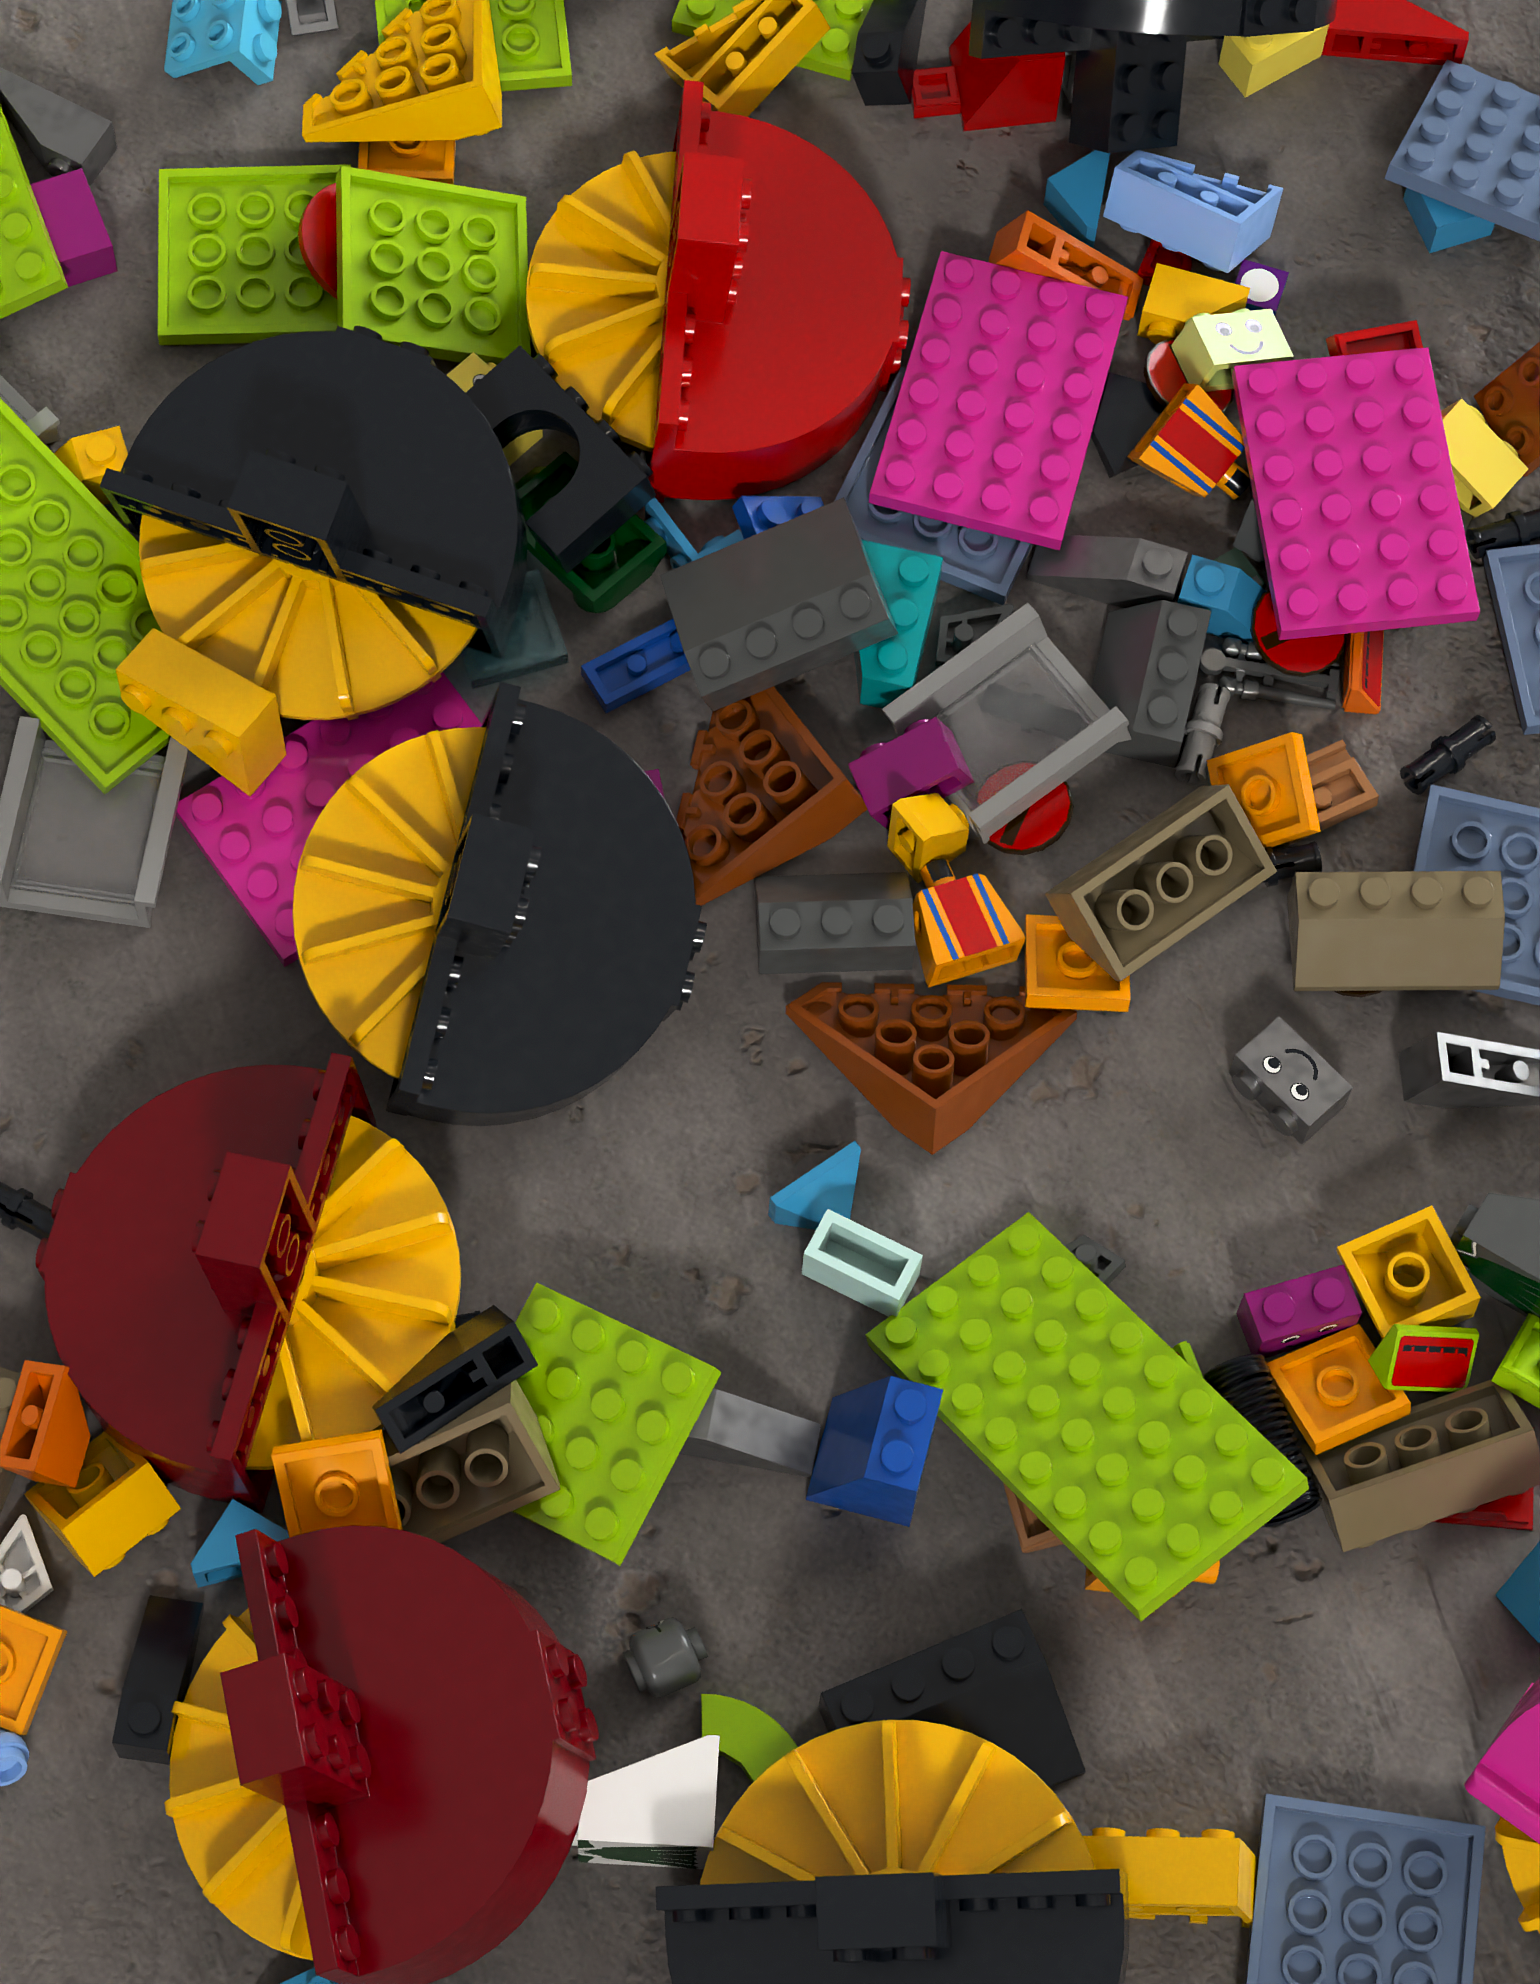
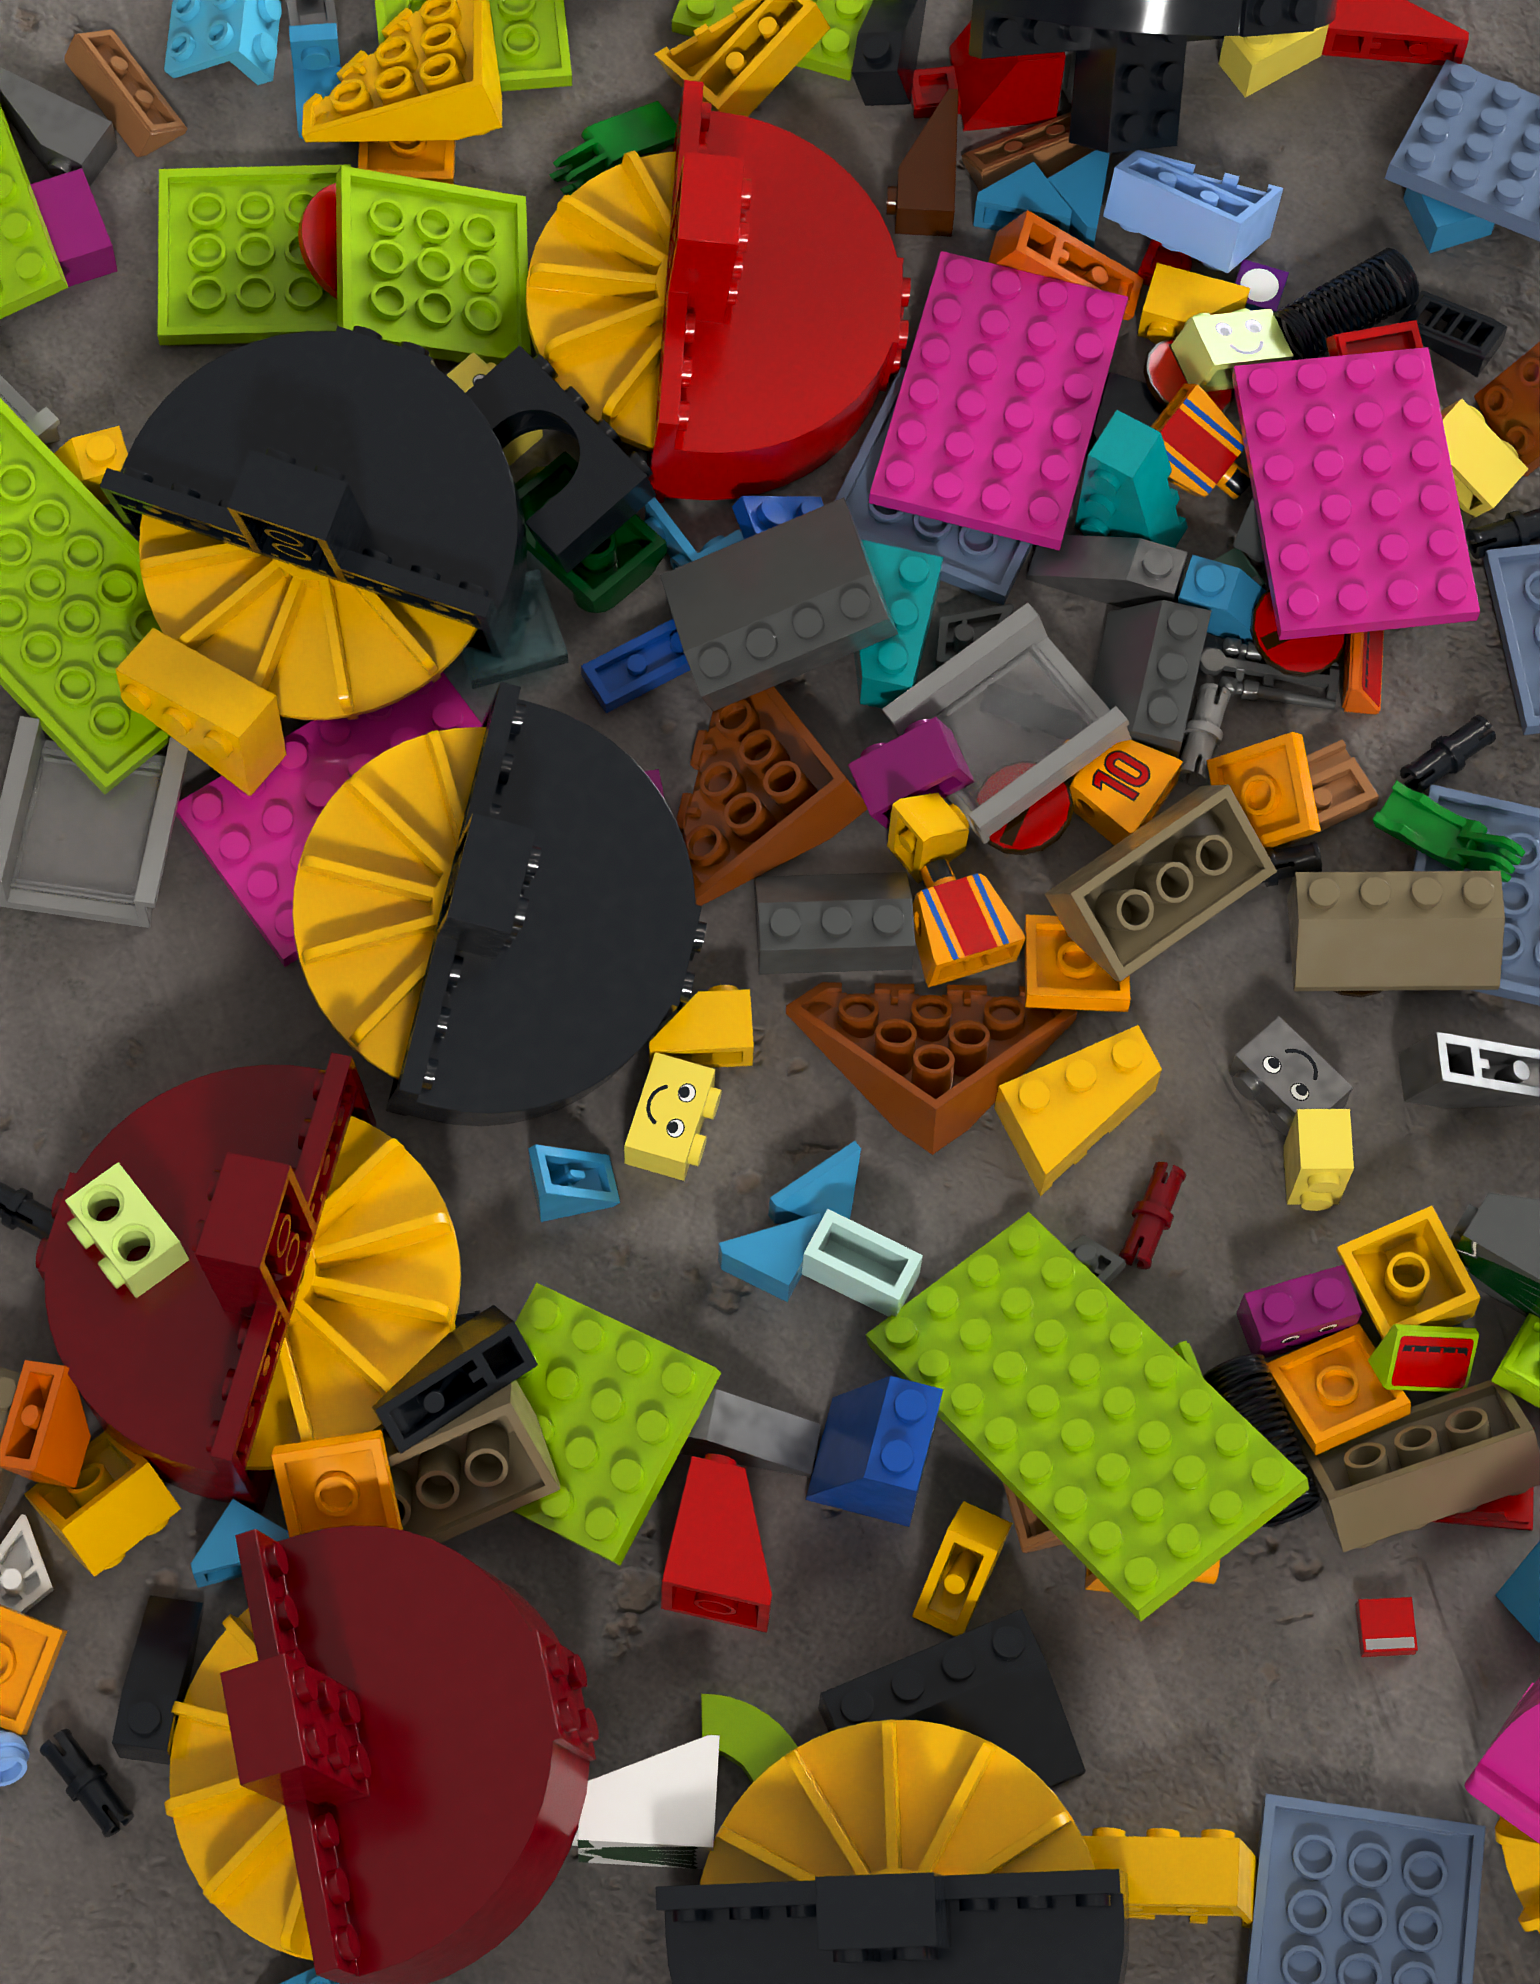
dark grey head [623,1617,708,1698] -> none
none -> black pin [40,1728,134,1838]
none -> medium nougat slope [64,29,188,157]
none -> yellowish green brick [65,1162,189,1299]
none -> dark azure bracket [289,23,341,139]
none -> dark azure slope [528,1144,620,1222]
none -> green arm [549,101,677,195]
none -> light yellow brick [624,1052,722,1181]
none -> yellow slope [649,985,754,1069]
none -> red slope [661,1454,772,1633]
none -> dark azure slope [718,1213,822,1302]
none -> reddish brown slope [886,89,959,237]
none -> yellow slope [912,1501,1013,1636]
none -> medium nougat slope [961,112,1112,191]
none -> dark azure slope [973,162,1072,234]
none -> yellow wedge [994,1025,1162,1197]
none -> light orange torso [1065,740,1183,845]
none -> teal wedge [1074,410,1188,548]
none -> dark red pin [1118,1162,1187,1270]
none -> black piece [1273,247,1420,360]
none -> light yellow brick [1283,1109,1354,1211]
none -> red tile [1355,1597,1418,1657]
none -> green arm [1373,780,1525,882]
none -> black slope [1398,290,1508,377]

